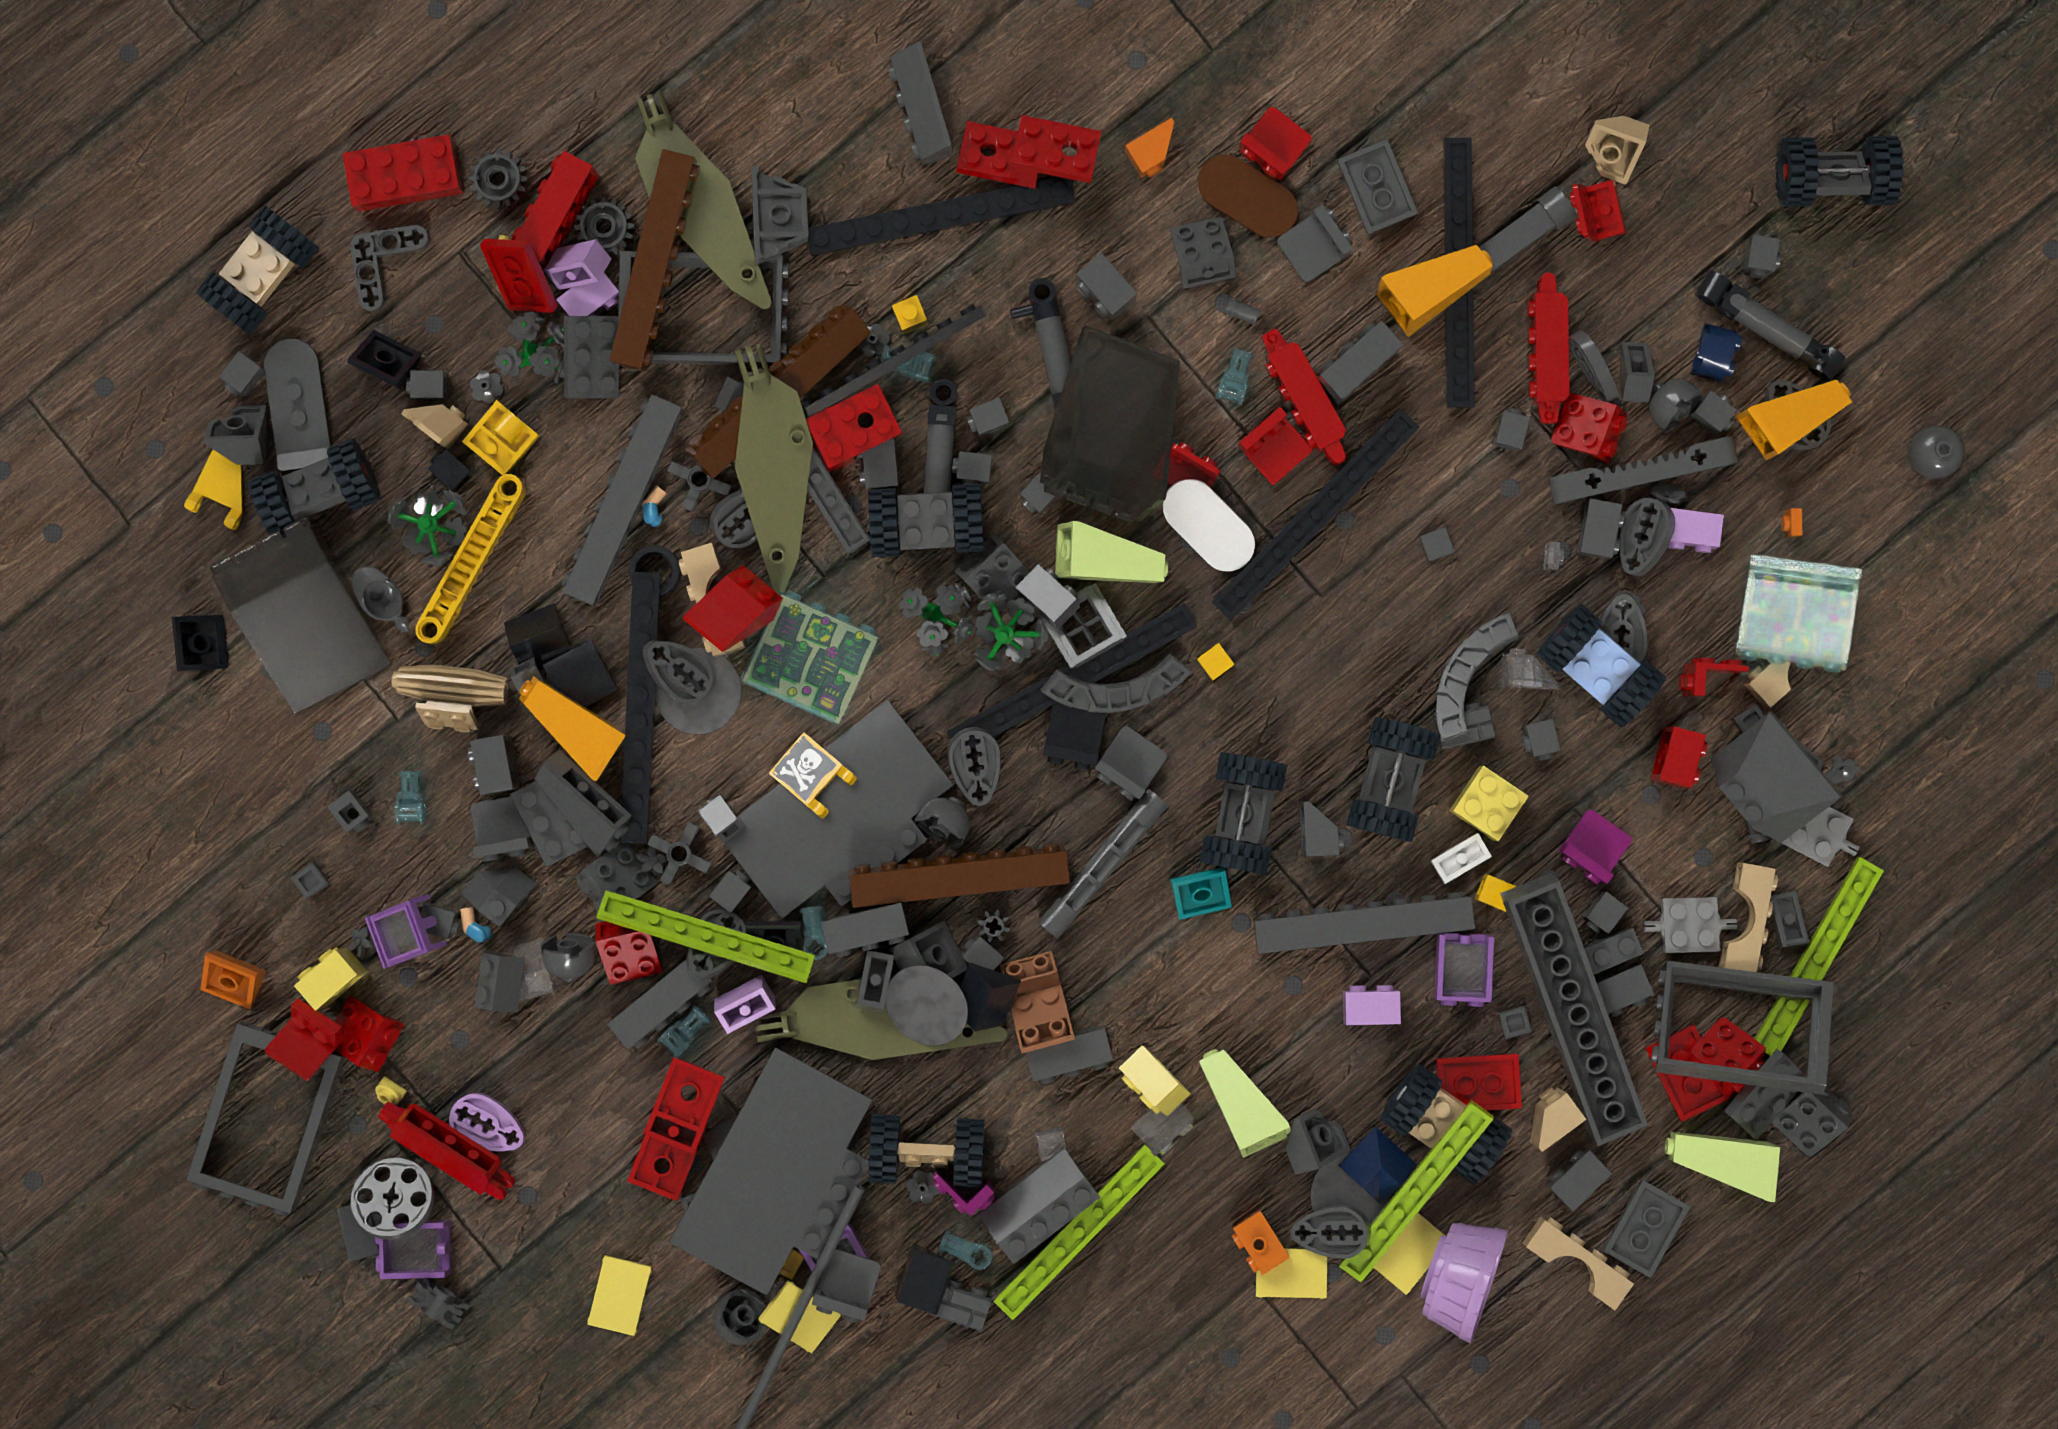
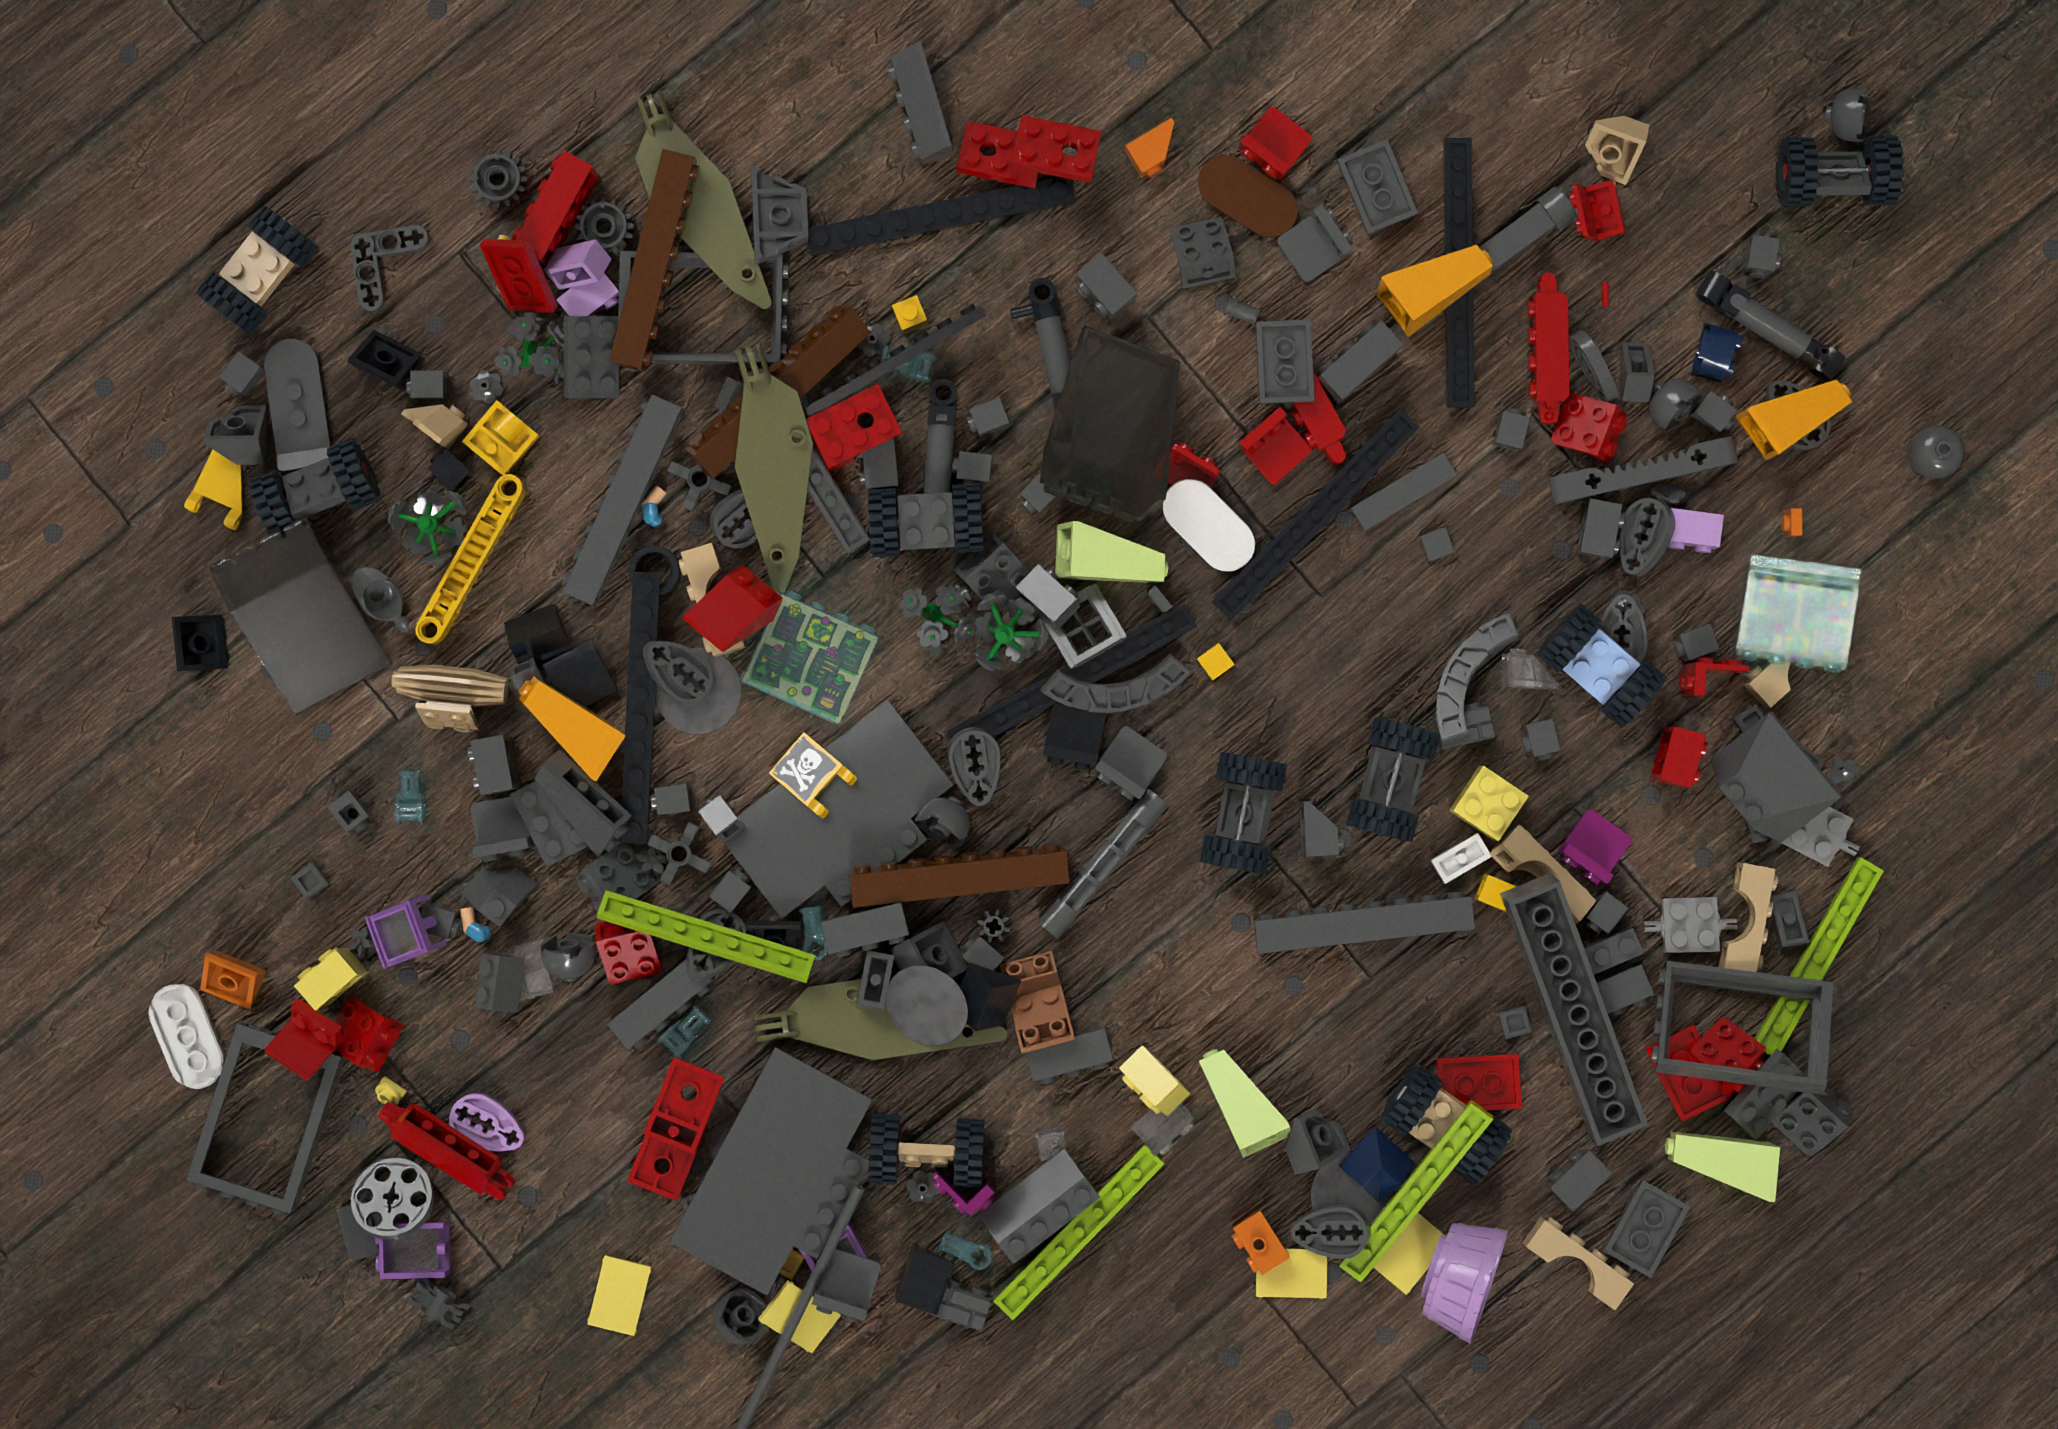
red brick [342,134,464,212] -> none
lavender brick [714,975,776,1034] -> none
teal slope [1170,866,1232,920] -> none
clear light blue connector [1215,348,1254,406] -> none
lavender brick [1343,985,1401,1025] -> none
window [1434,932,1494,1007] -> none
tan slope [1530,1088,1586,1152] -> none
clear plate [1543,542,1564,571] -> none
none -> white tile [149,984,226,1089]
none -> dark grey brick [651,784,693,815]
none -> dark grey tile [1147,586,1172,614]
none -> dark grey plate [1255,319,1314,405]
none -> dark grey tile [1351,452,1458,532]
none -> tan arch [1489,824,1596,924]
none -> red piece [1602,282,1609,307]
none -> dark grey brick [1673,624,1719,661]
none -> dark grey cylinder [1826,88,1869,142]

